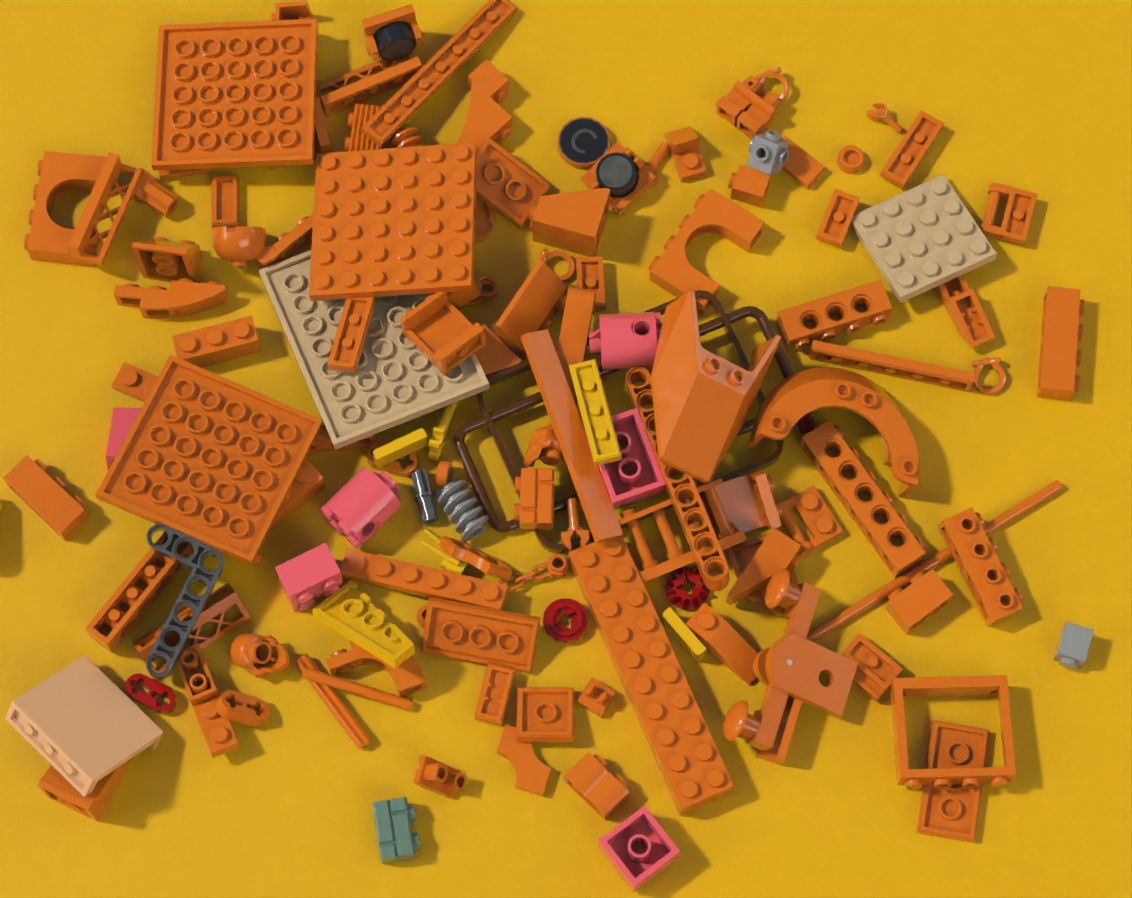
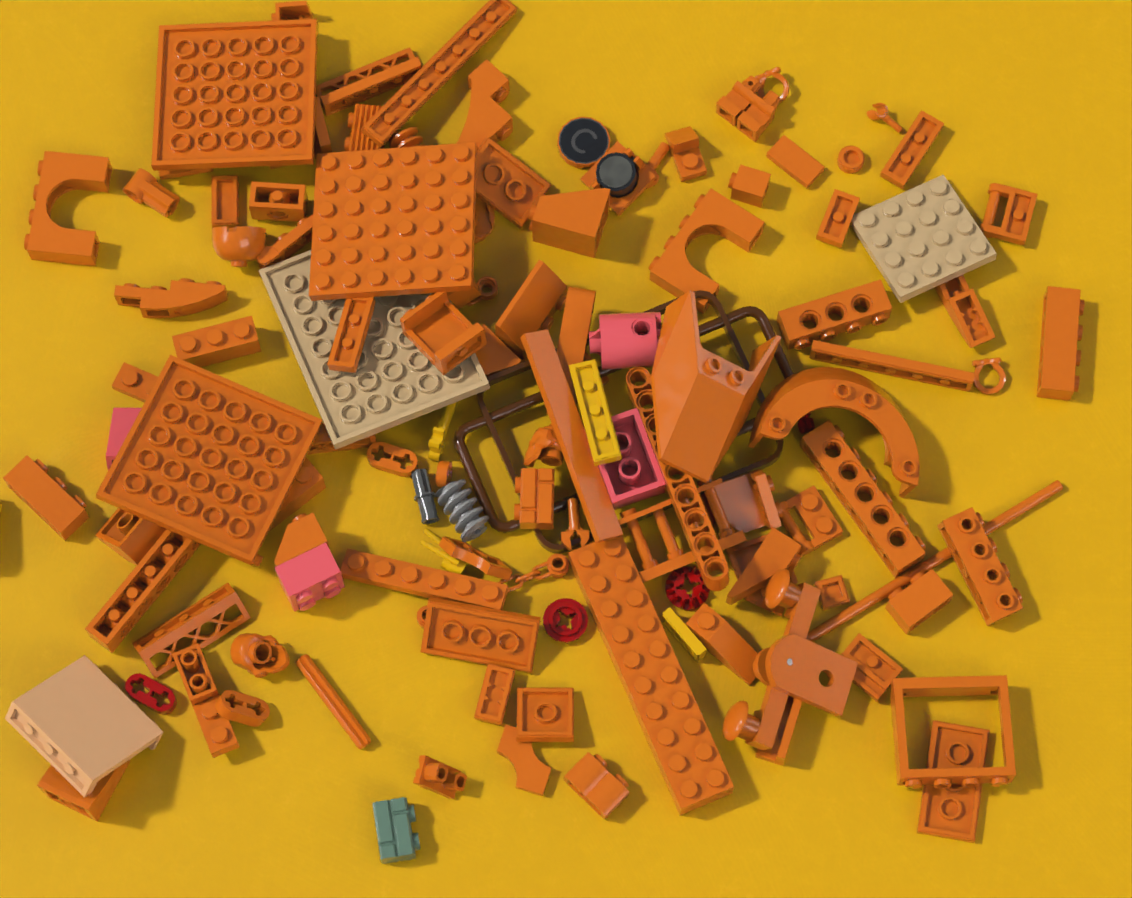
orange fence [68,152,143,266] -> none
orange slope [132,237,202,282] -> none
dark grey beam [146,524,224,679] -> none
orange bar [301,667,413,711] -> none
yellow wing [312,579,415,668] -> none
coral cylinder [320,467,402,549] -> none
orange arch [326,641,427,697] -> none
piece [362,4,423,61] -> none
yellow tile [373,428,428,468] -> none
orange piece [540,249,575,282] -> none
orange plate [576,256,606,311] -> none
orange tile [577,678,616,718] -> none
coral brick [598,806,680,892] -> none
light grey brick [747,130,790,175] -> none
light grey brick [1053,622,1094,669] -> none
none -> orange slope [95,508,166,566]
none -> orange brick [249,181,308,222]
none -> orange slope [274,513,331,566]
none -> orange tile [814,575,850,611]

